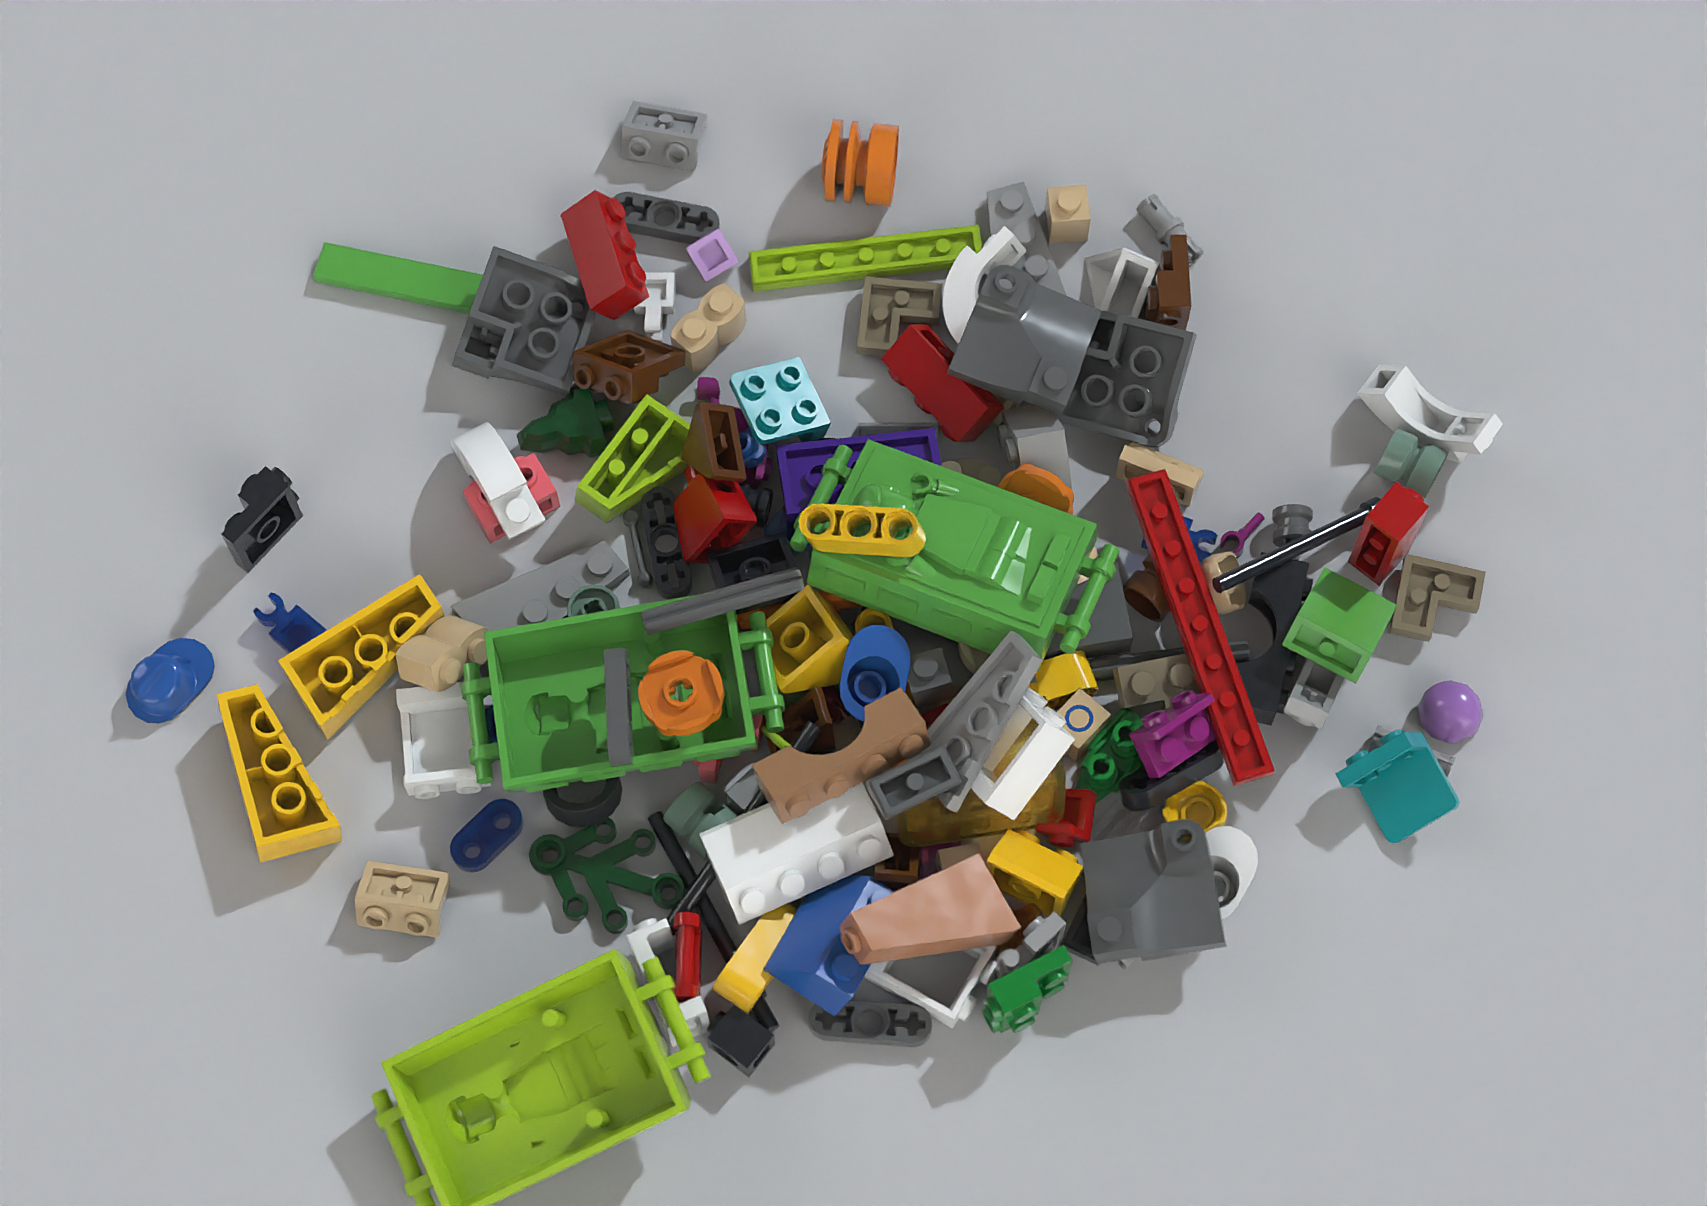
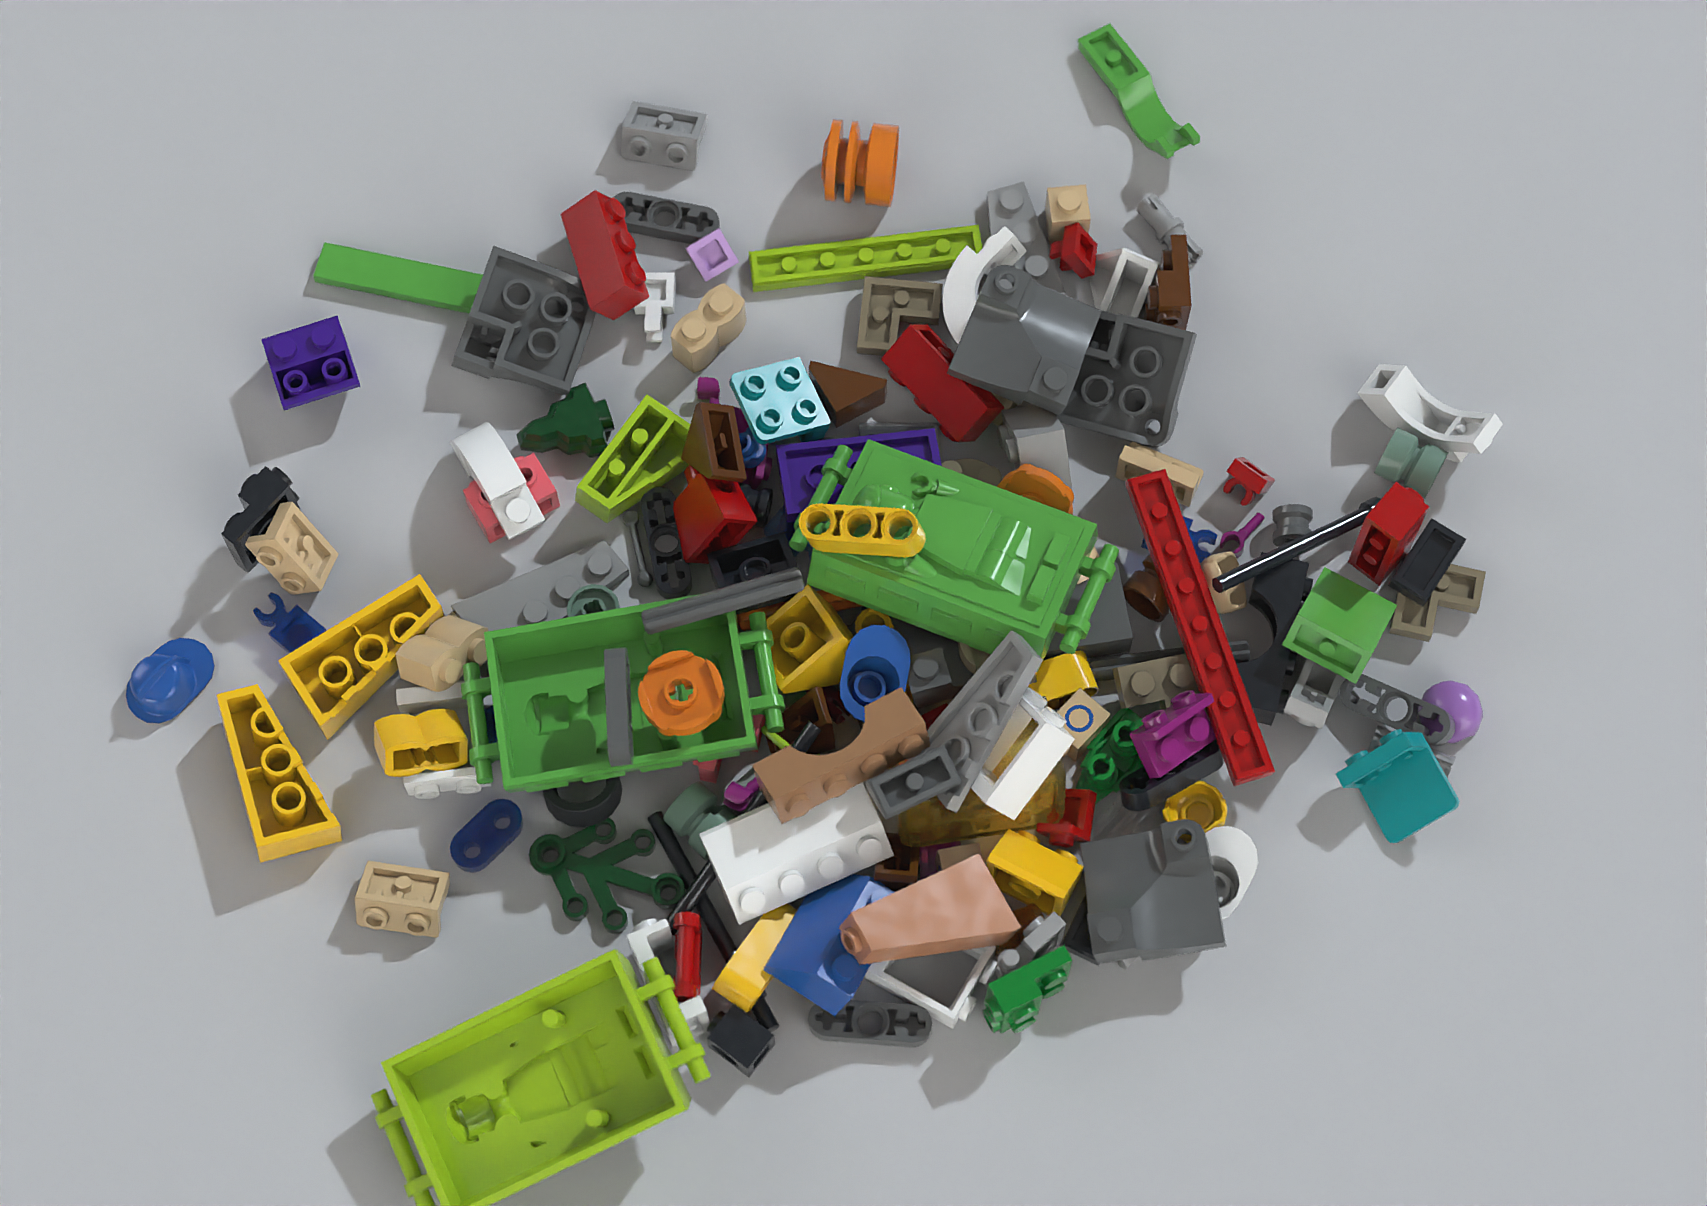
reddish brown plate [573,330,686,404] -> none
none -> tan bracket [245,501,339,595]
none -> dark purple slope [261,315,361,411]
none -> yellow brick [374,709,468,777]
none -> magenta hand [723,777,759,812]
none -> reddish brown slope [808,360,887,428]
none -> red tile [1049,222,1098,279]
none -> bright green piece [1078,23,1200,159]
none -> red tile [1223,457,1275,506]
none -> dark grey beam [1340,674,1455,746]
none -> black tile [1388,518,1467,607]

